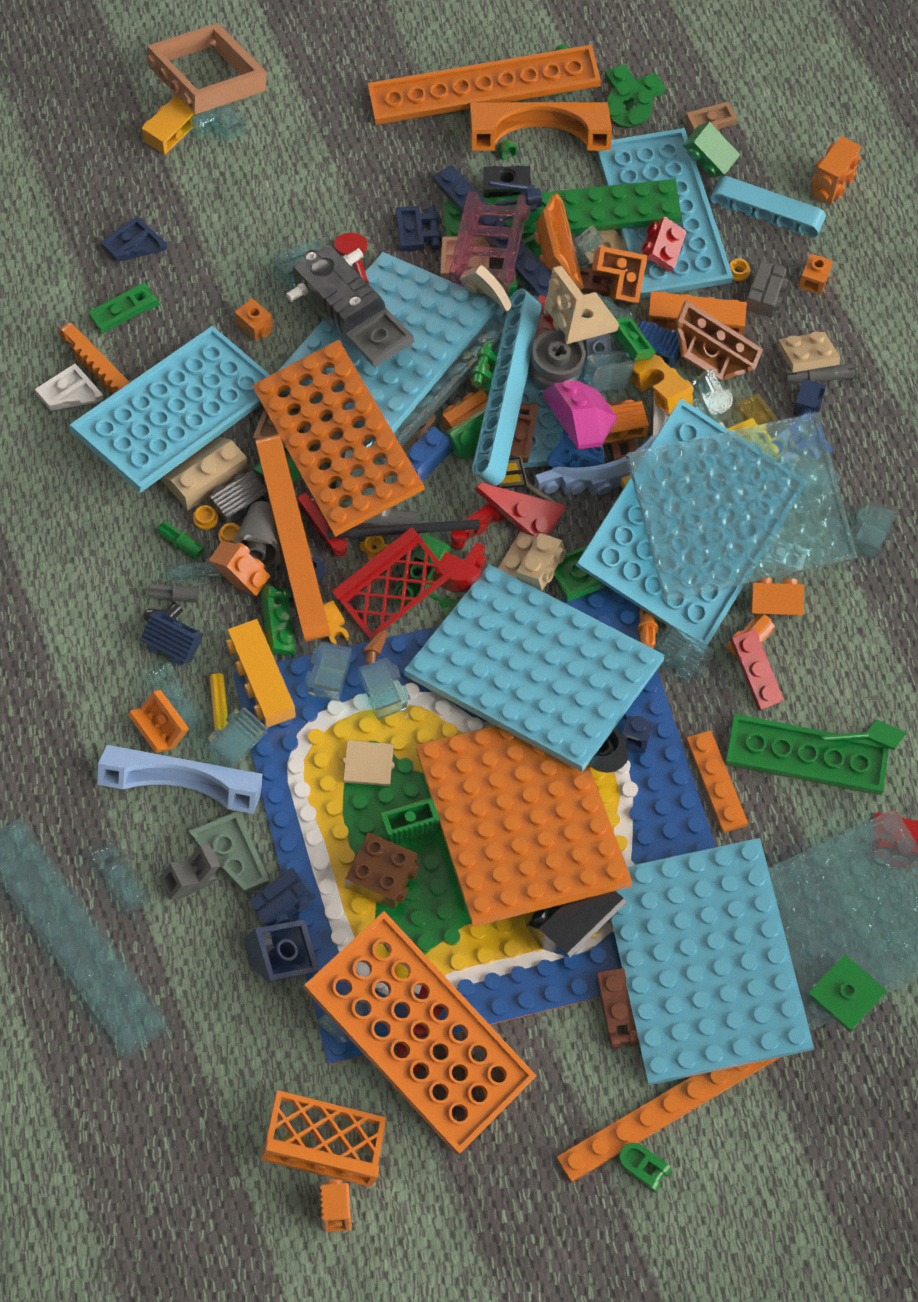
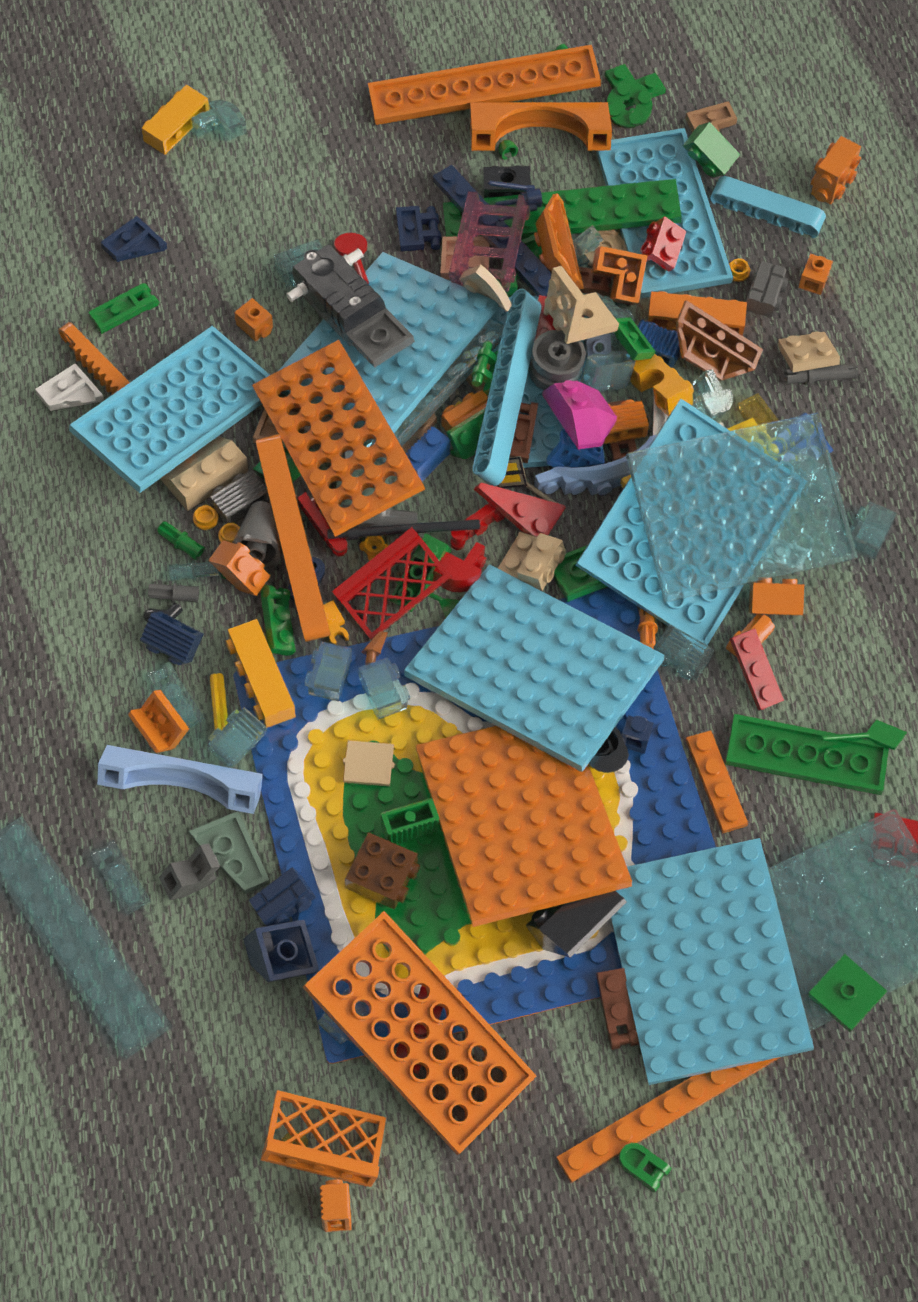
nougat window [146,23,266,114] -> none
dark blue brick [793,379,826,419] -> none

